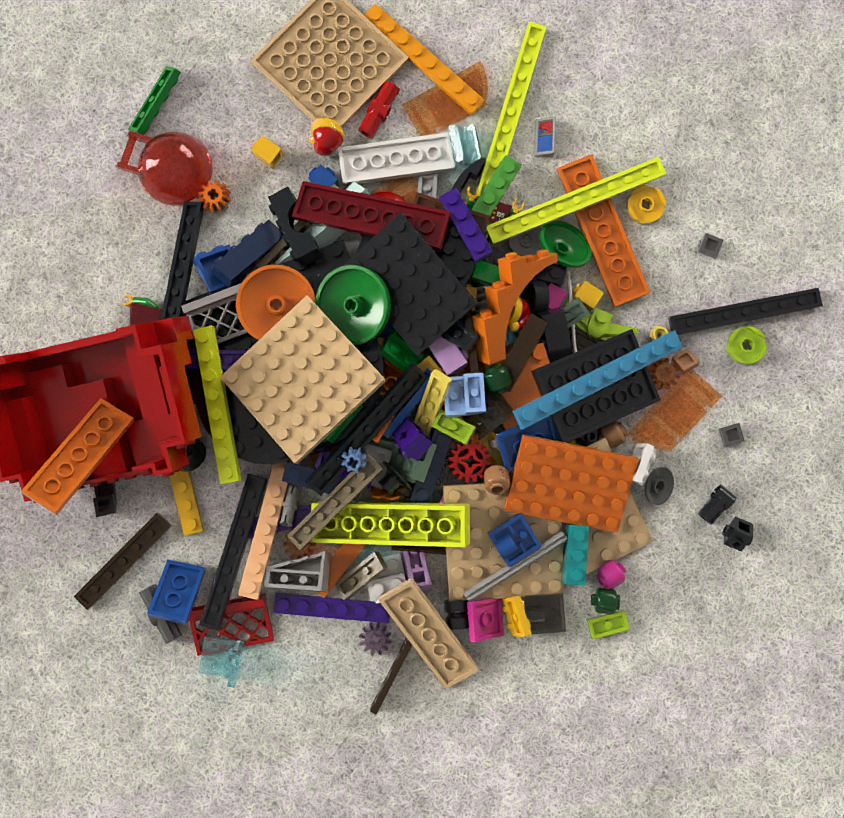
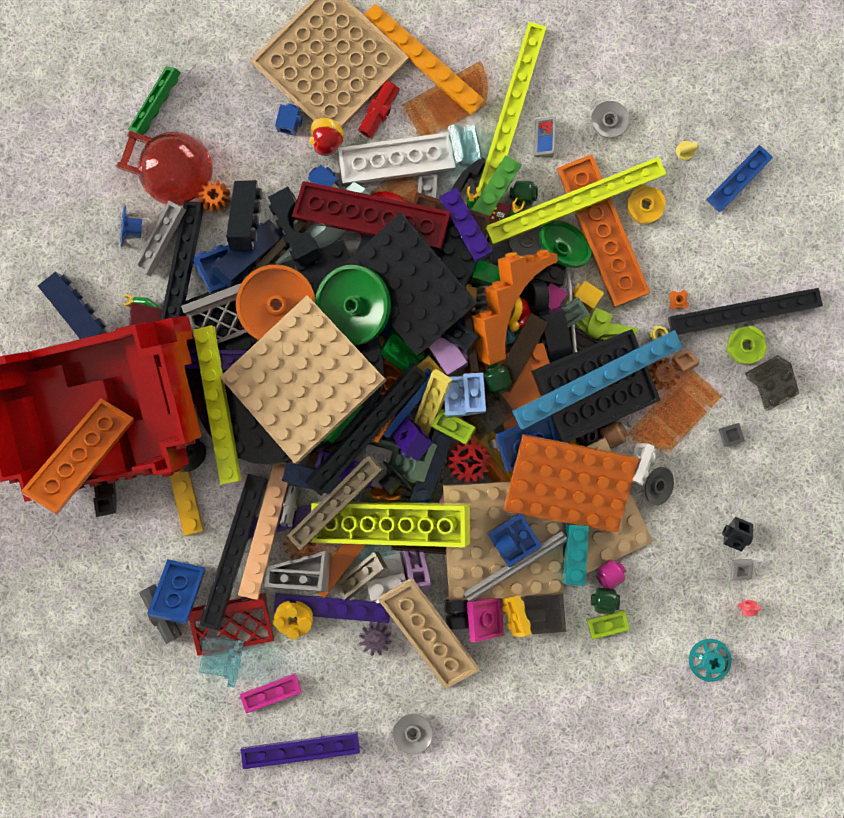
dark brown plate [74,513,172,610] -> none
yellow brick [252,136,284,169] -> none
medium blue gear [341,447,367,473] -> none
dark brown tile [370,638,412,715] -> none
medium nougat head [484,465,511,495] -> none
dark grey plate [697,233,723,259] -> none
black piece [698,484,737,525] -> none
none -> dark blue brick [38,271,108,339]
none -> blue wheel [120,205,142,247]
none -> light grey plate [133,201,186,277]
none -> black brick [226,180,262,251]
none -> dark pink plate [240,673,302,714]
none -> dark purple plate [240,732,360,769]
none -> yellow plate [273,601,313,640]
none -> blue brick [275,104,303,136]
none -> light grey dish [393,714,432,754]
none -> dark green head [509,181,538,206]
none -> light grey dish [591,101,629,138]
none -> orange plate [669,290,689,310]
none -> light yellow plate [676,141,698,160]
none -> teal wheel [689,639,732,682]
none -> blue plate [706,145,773,213]
none -> light grey tile [731,559,753,580]
none -> coral plate [738,600,761,617]
none -> clear smoke bracket [745,355,799,411]

